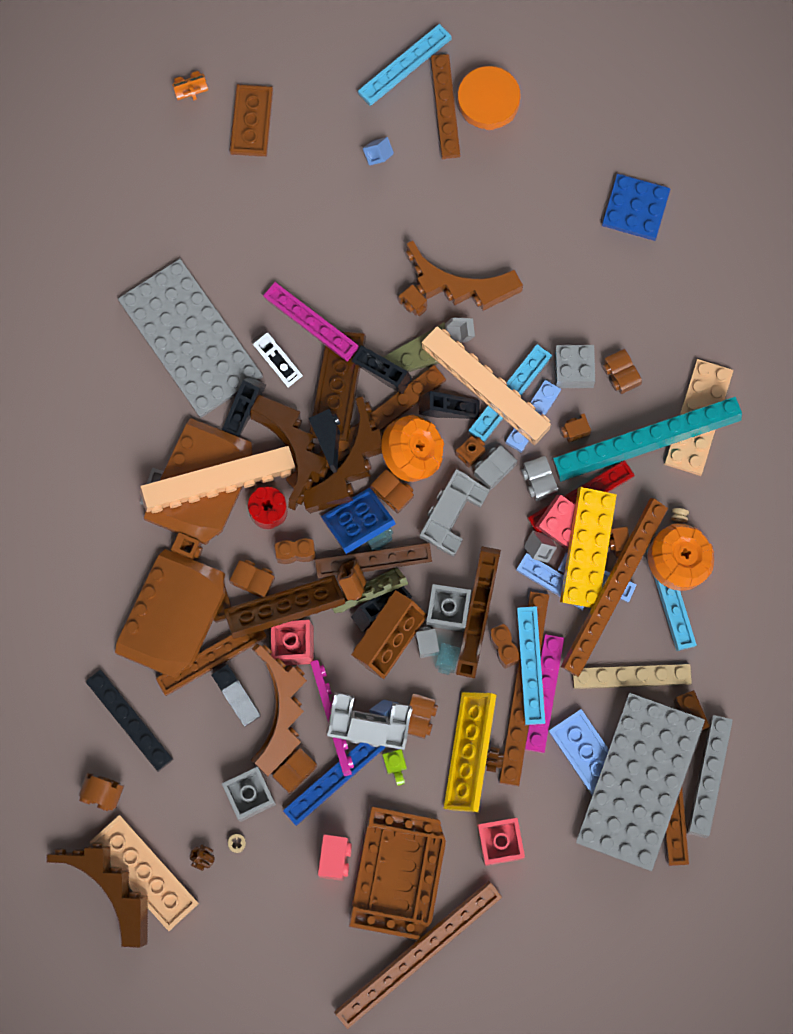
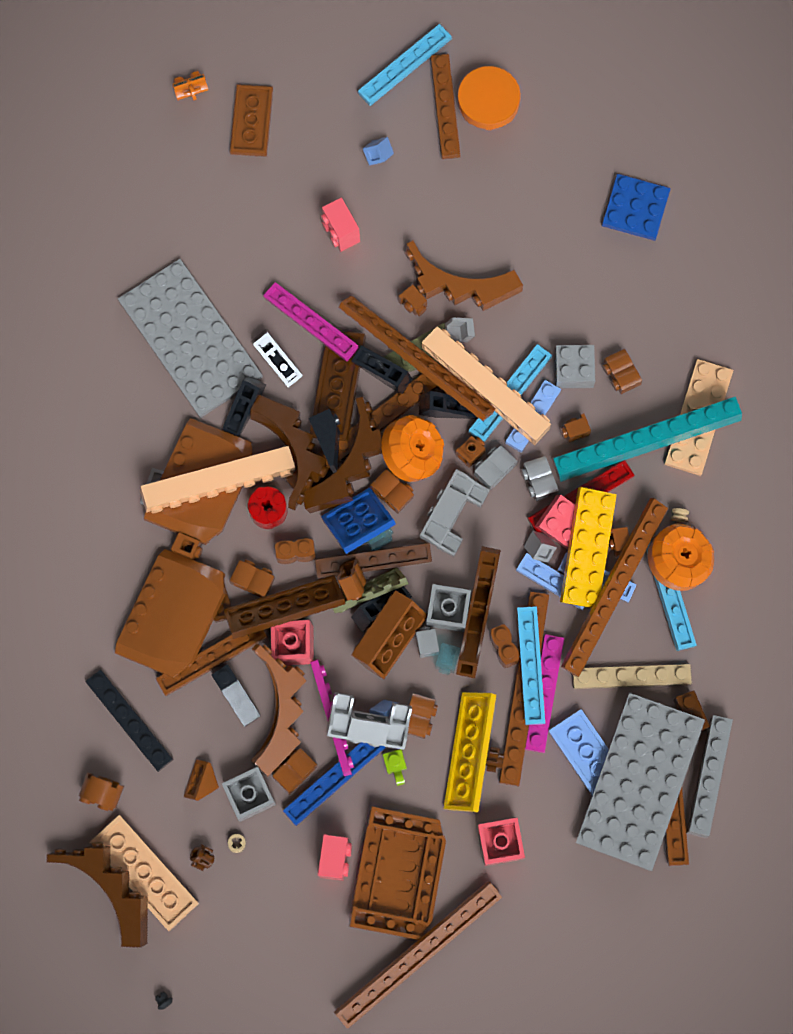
none -> black piece [155,992,173,1010]
none -> dark orange slope [184,760,219,801]
none -> coral brick [321,198,360,252]
none -> dark orange plate [339,296,496,421]

